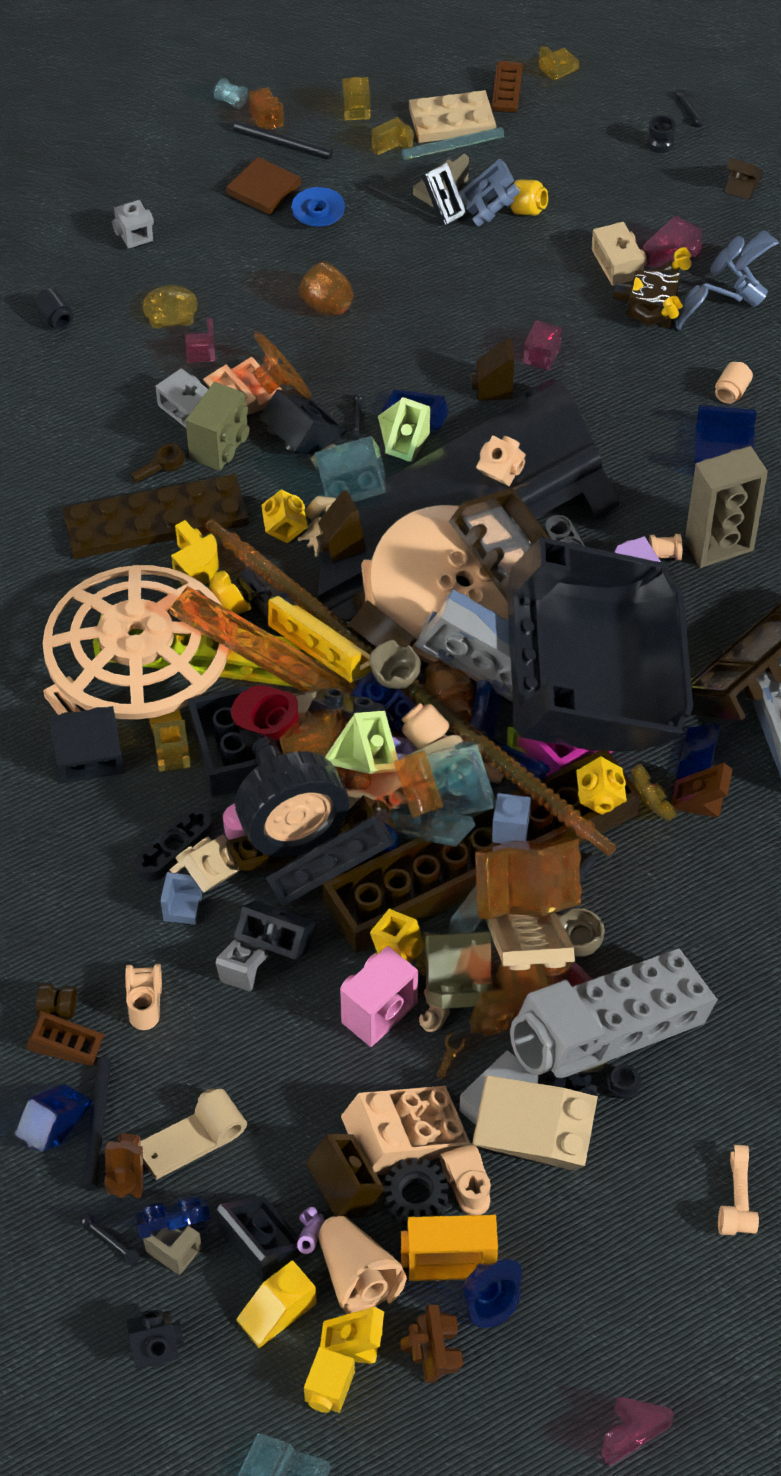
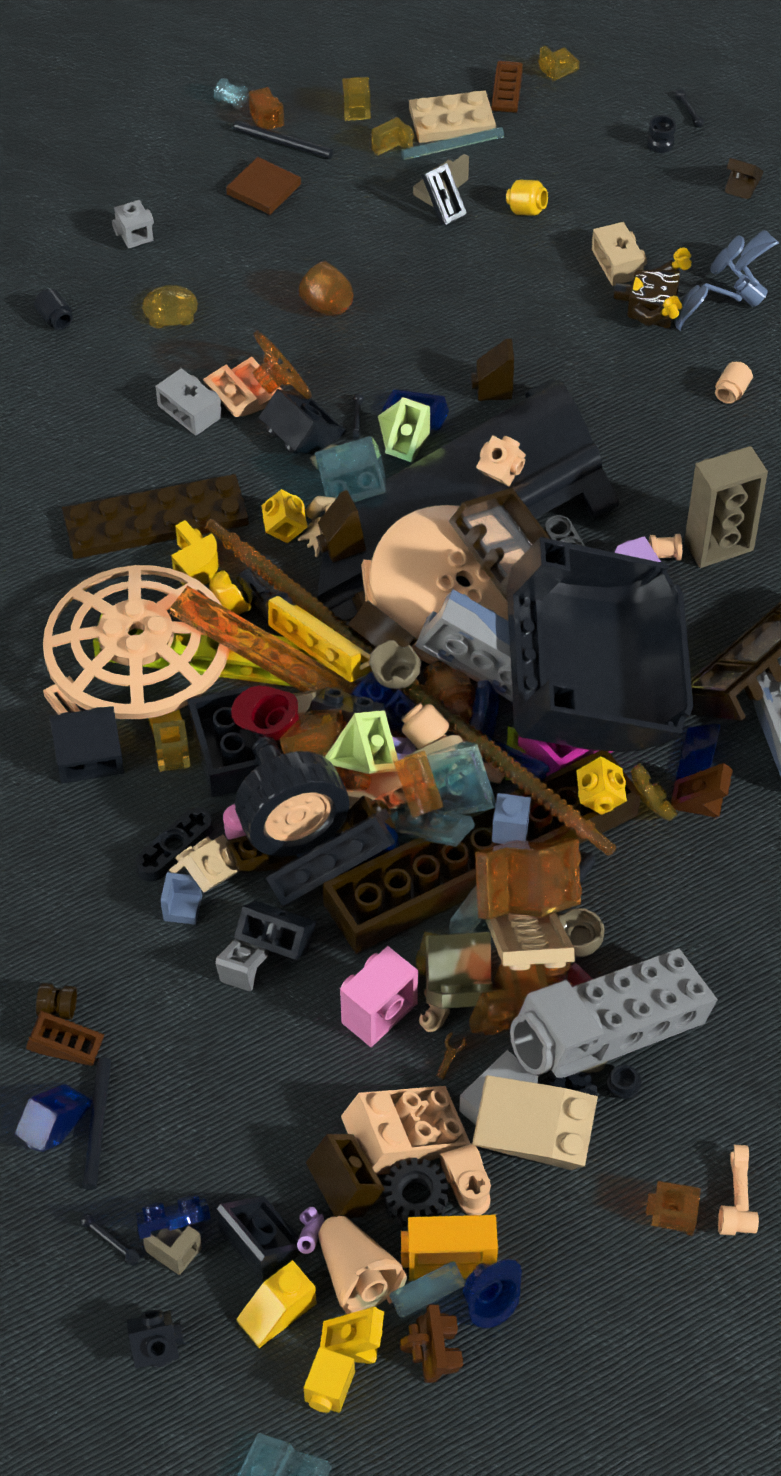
reddish brown hips [105,1133,143,1199] -> none
light nougat piece [125,964,162,1030] -> none
dark brown plate [130,443,185,484] -> none
tan door [141,1088,247,1180] -> none
clear pink panel [185,318,216,363] -> none
olive brick [185,381,250,471] -> none
blue dish [291,187,345,227] -> none
yellow brick [370,909,425,963] -> none
sand blue plate [459,159,521,227] -> none
clear pink brick [523,320,562,371] -> none
clear pink slope [601,1397,674,1467] -> none
clear pink slope [643,215,702,268] -> none
clear blue panel [693,405,757,477] -> none
none -> clear light blue slope [389,1261,466,1318]
none -> clear orange brick [645,1181,701,1236]

